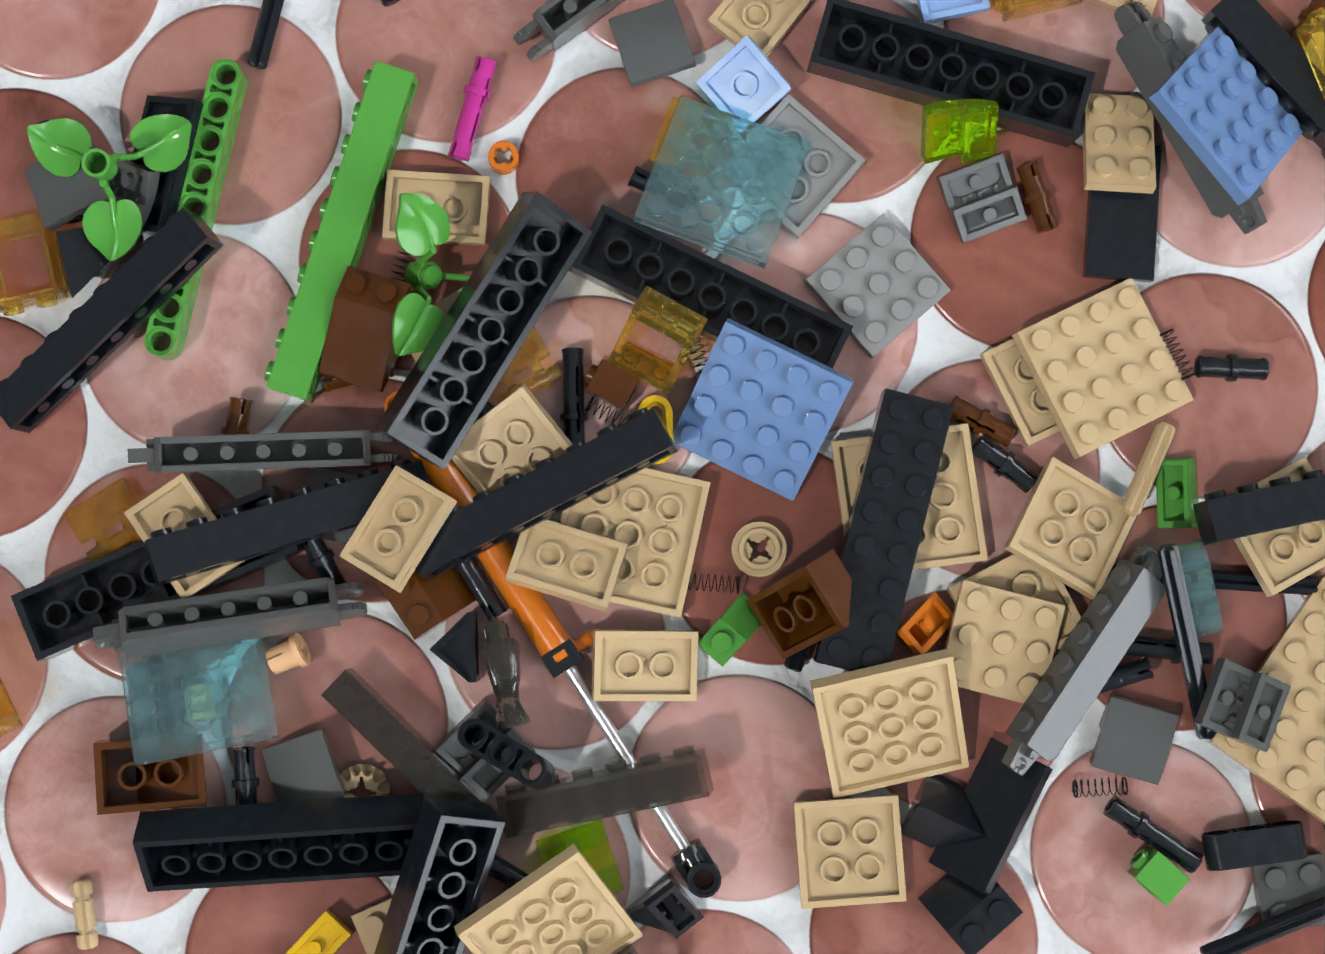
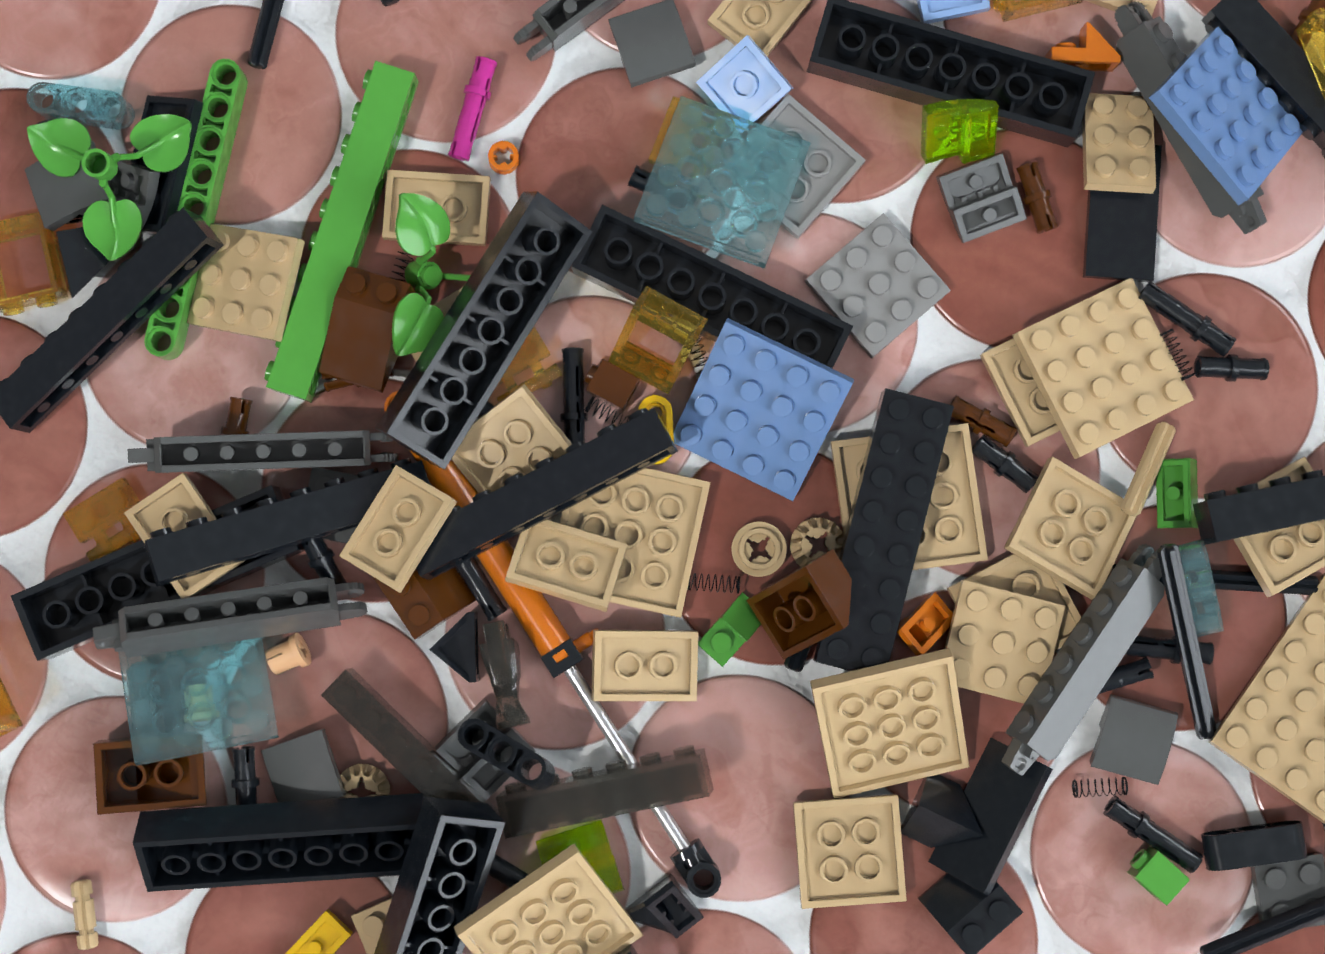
dark grey slope [1194,658,1291,752] -> none
none -> clear light blue beam [27,82,135,130]
none -> tan plate [187,224,305,342]
none -> tan gear [790,517,844,567]
none -> orange slope [1045,22,1121,72]
none -> black pin [1138,281,1237,357]

